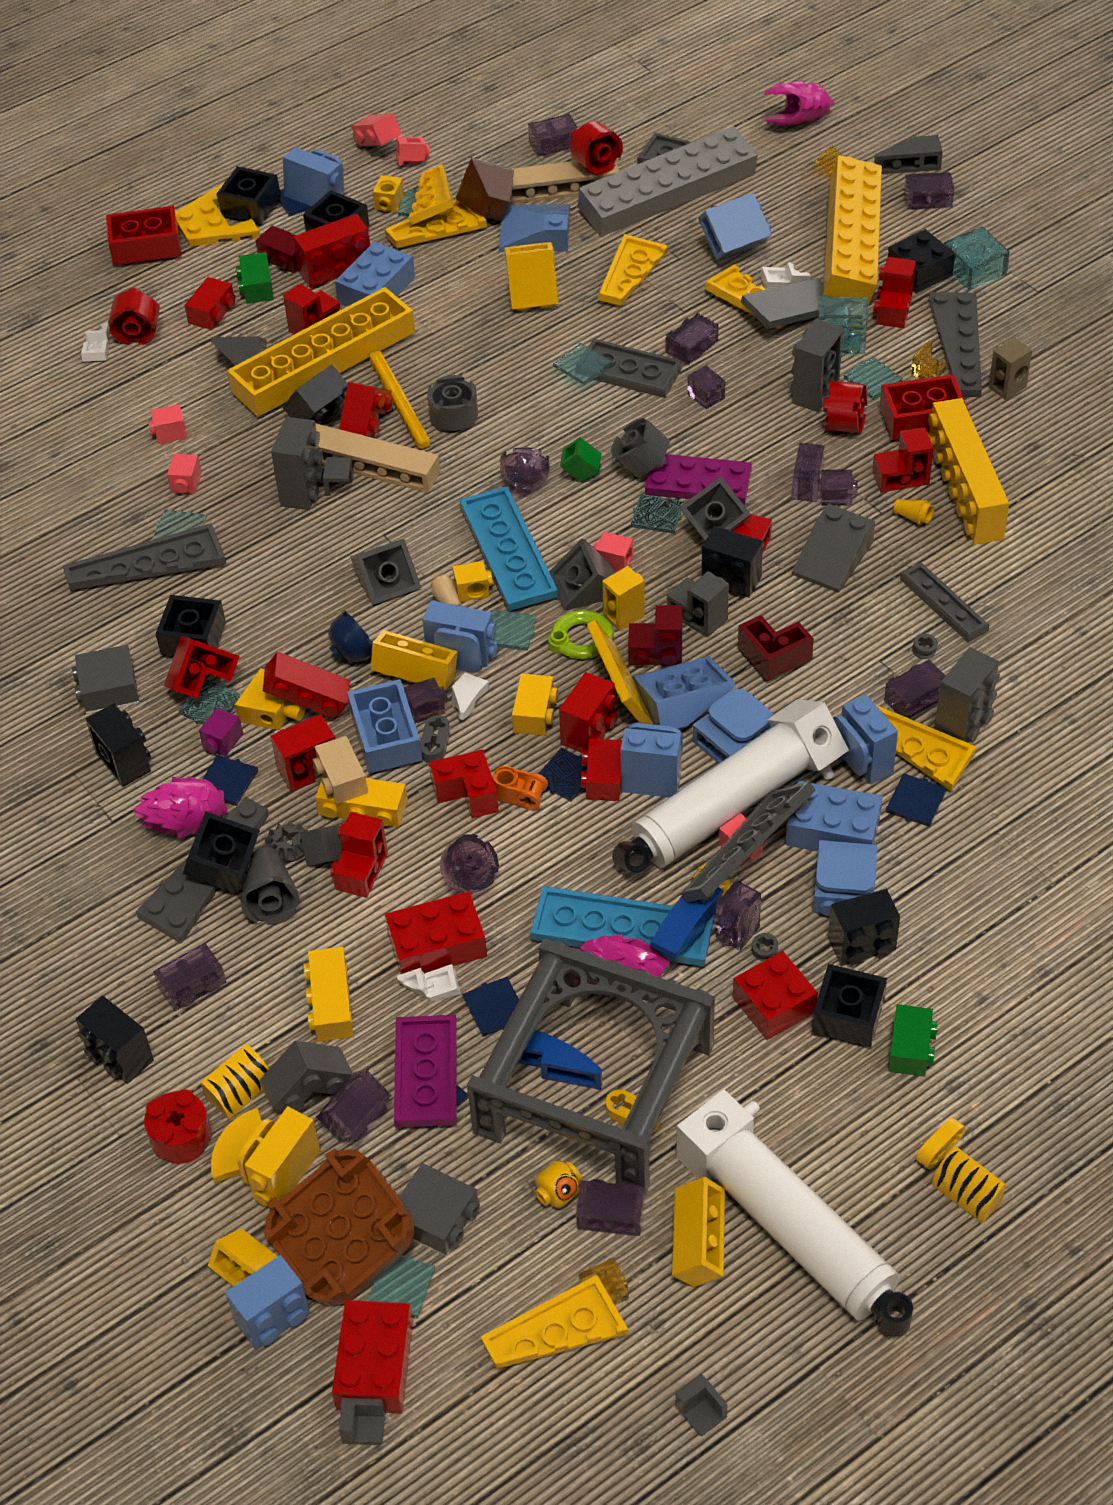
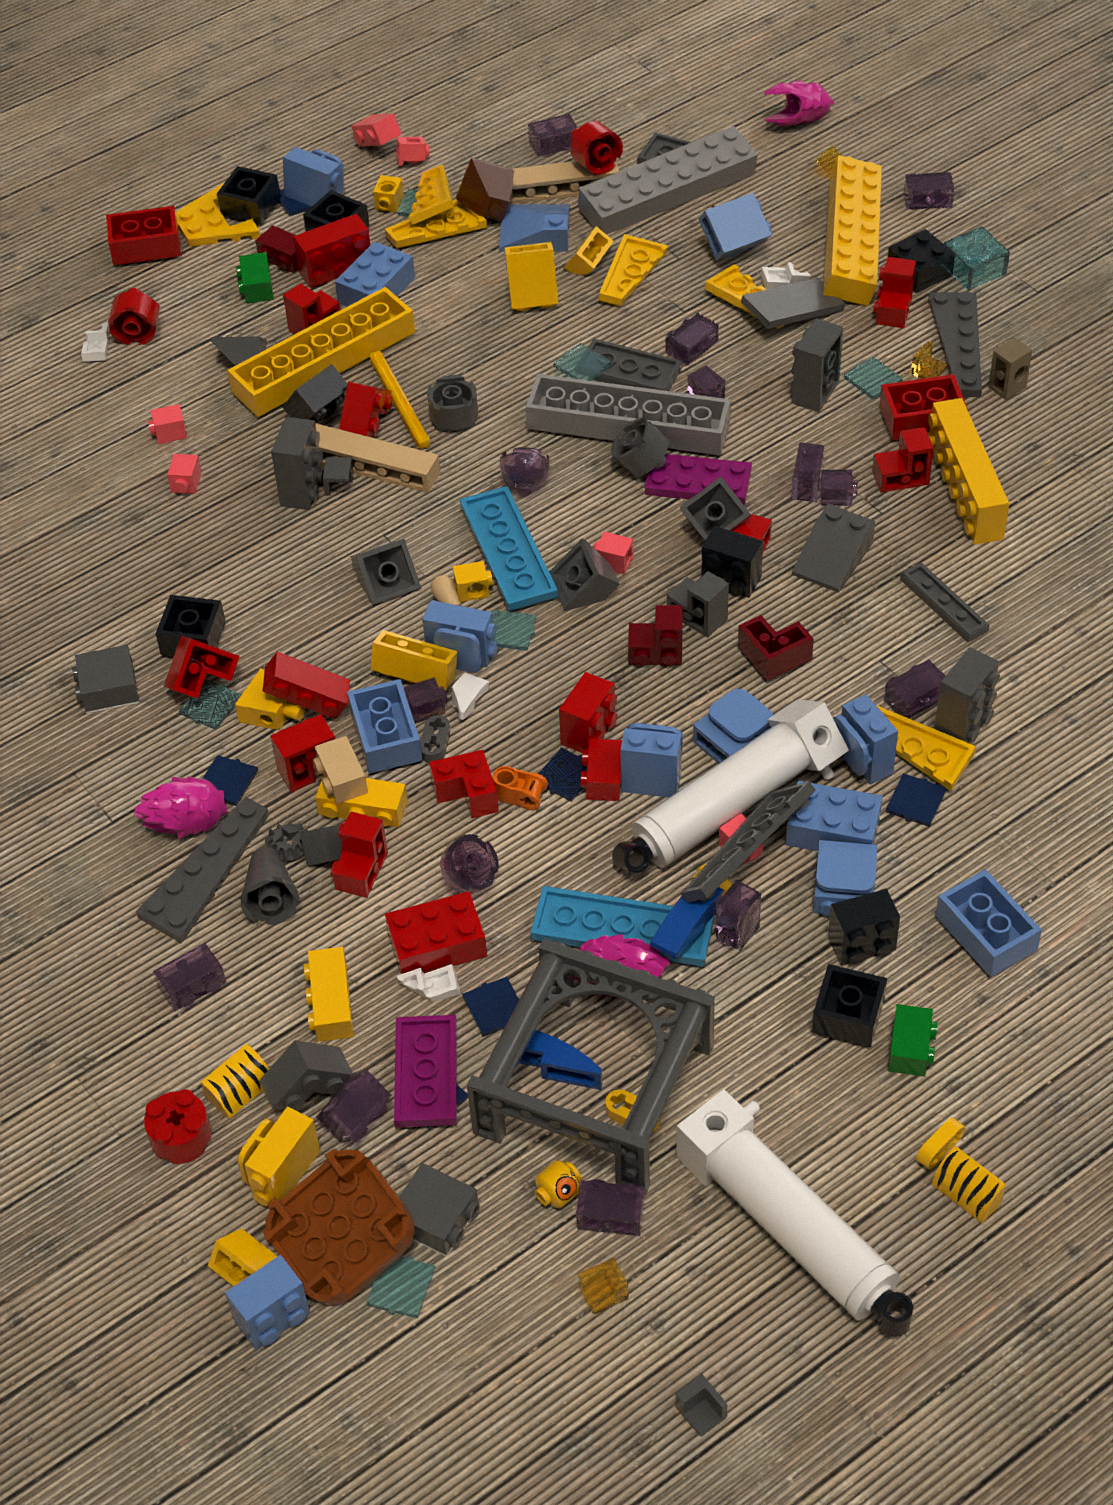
dark grey wing [63,523,226,590] -> none
black brick [76,995,154,1084] -> none
black brick [85,703,151,787] -> none
clear light blue piece [152,509,208,540] -> none
black brick [183,811,260,893] -> none
red brick [184,277,235,330] -> none
magenta brick [199,708,243,757] -> none
yellow tile [211,1107,262,1183] -> none
dark blue cylinder [328,610,373,663] -> none
red brick [332,1300,414,1414] -> none
dark grey panel [339,1398,386,1445] -> none
yellow wing [481,1275,629,1369] -> none
yellow brick [512,674,558,736] -> none
lime piece [548,610,614,660] -> none
green brick [560,437,602,483] -> none
yellow tile [587,620,653,724] -> none
yellow brick [602,566,645,631] -> none
clear light blue piece [631,494,684,534] -> none
medium blue slope [633,656,735,730] -> none
yellow brick [672,1176,725,1287] -> none
red brick [733,951,818,1040] -> none
dark grey bush [752,933,778,961] -> none
clear light blue brick [818,297,868,354] -> none
red brick [823,381,868,433] -> none
dark grey slope [874,135,943,175] -> none
yellow cone [893,499,934,525] -> none
dark grey bush [912,633,938,659] -> none
none -> light grey brick [526,374,731,455]
none -> yellow brick [563,226,613,275]
none -> medium blue brick [936,869,1042,977]

